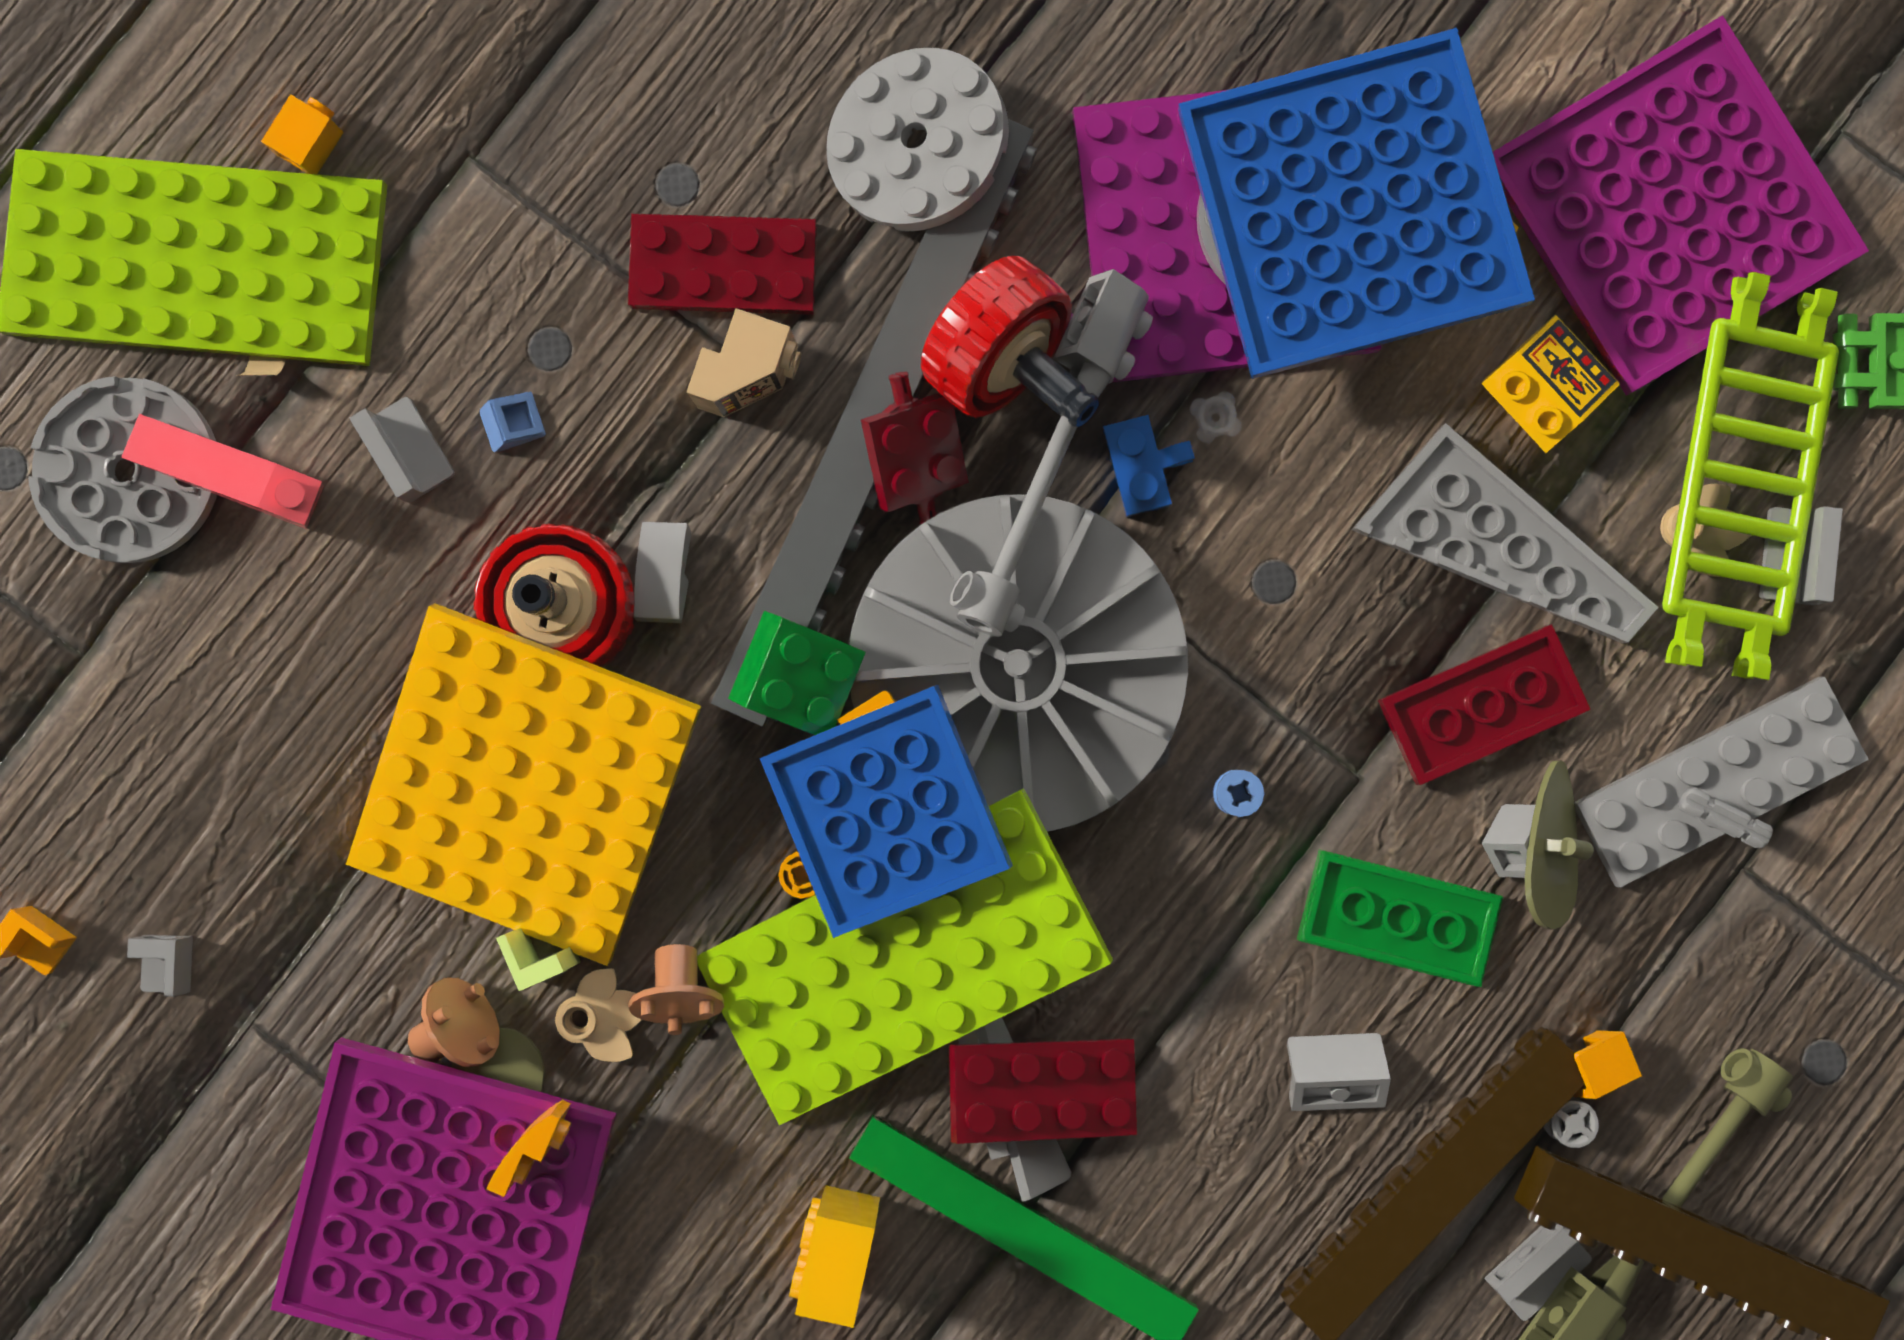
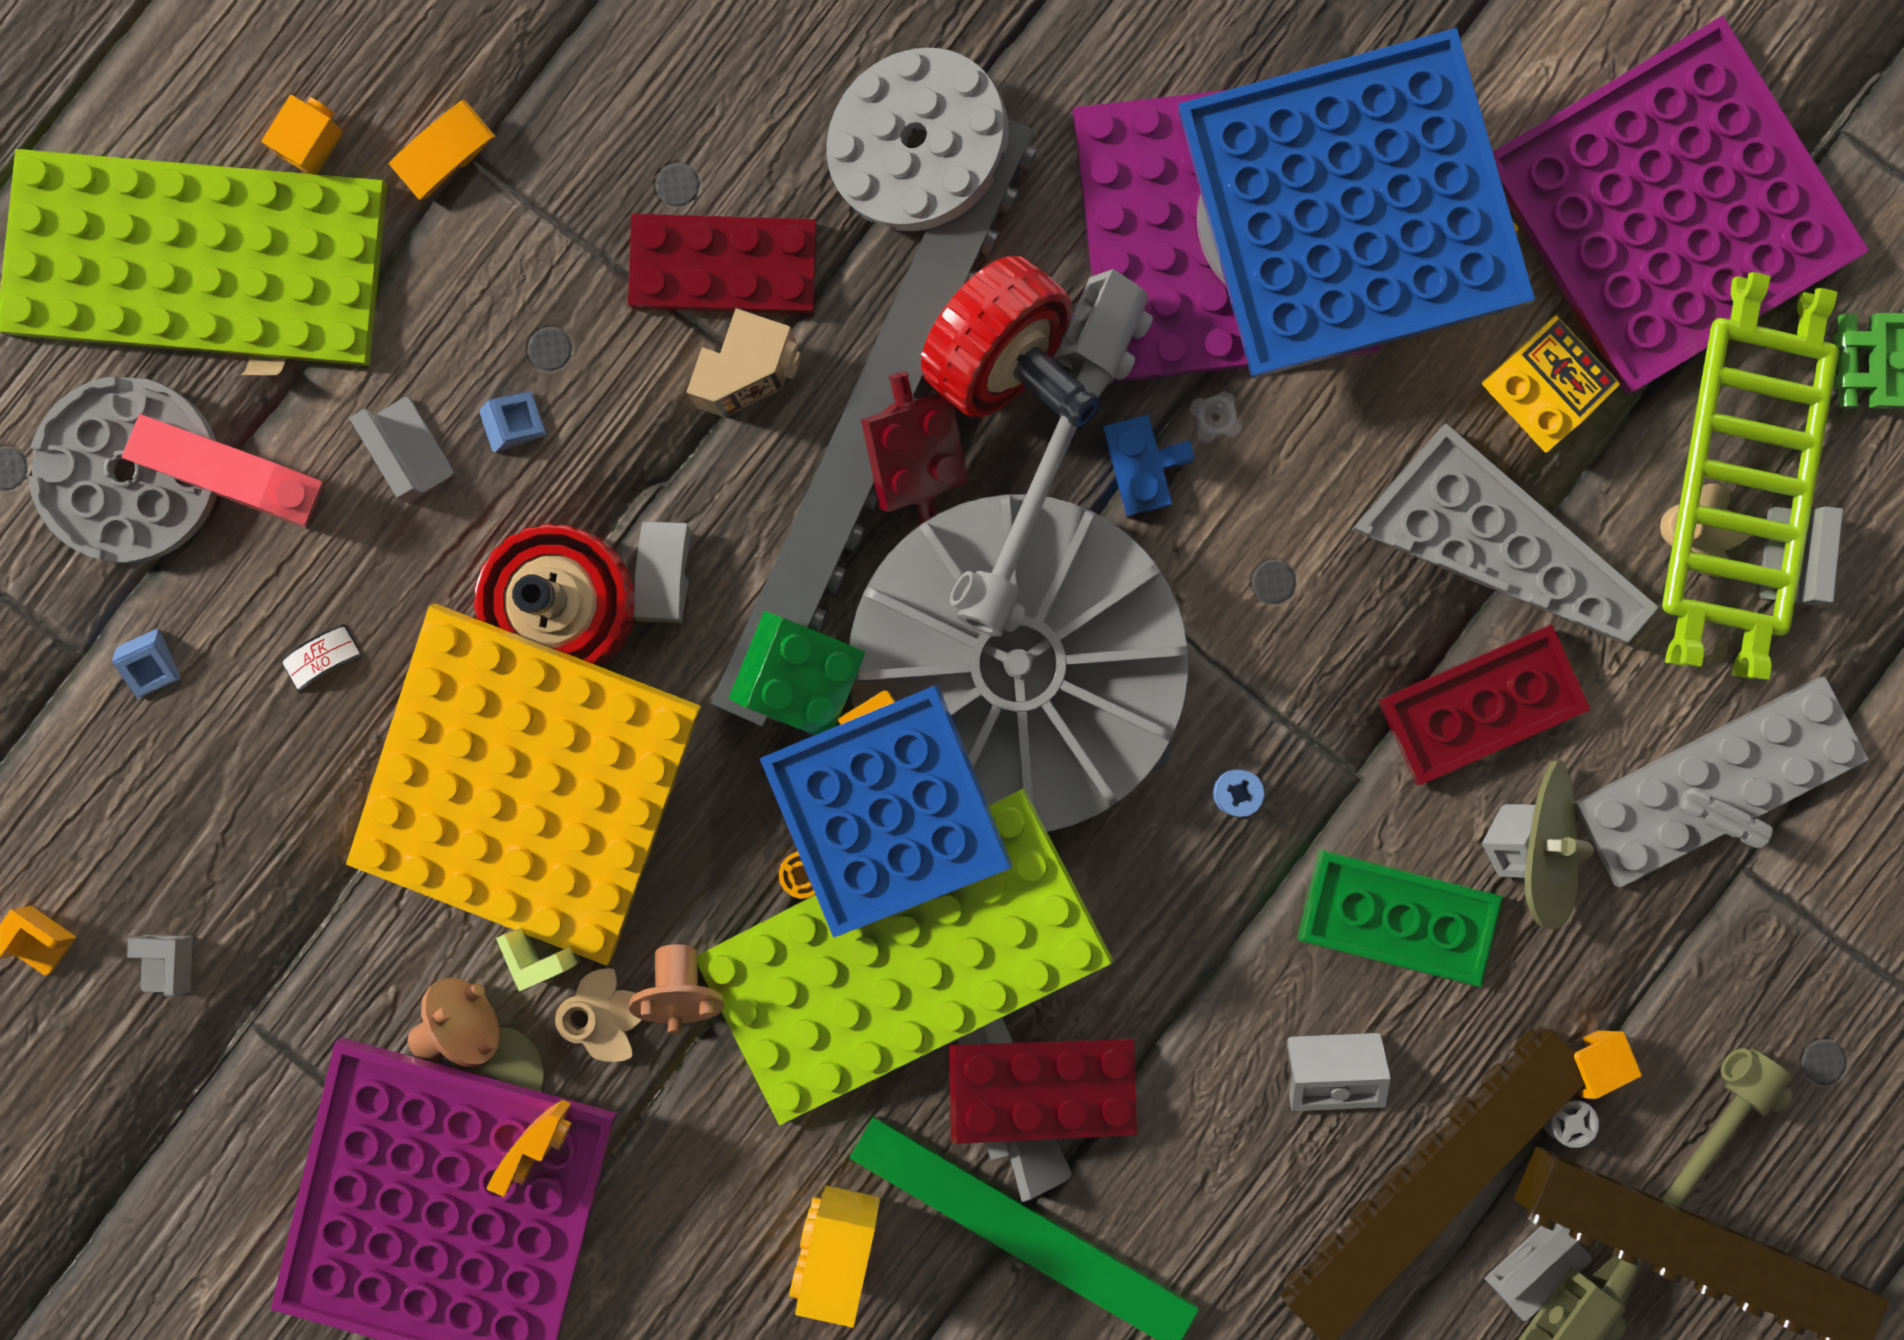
none -> medium blue slope [112,629,180,699]
none -> white sticker [281,624,362,692]
none -> light orange slope [388,100,496,200]

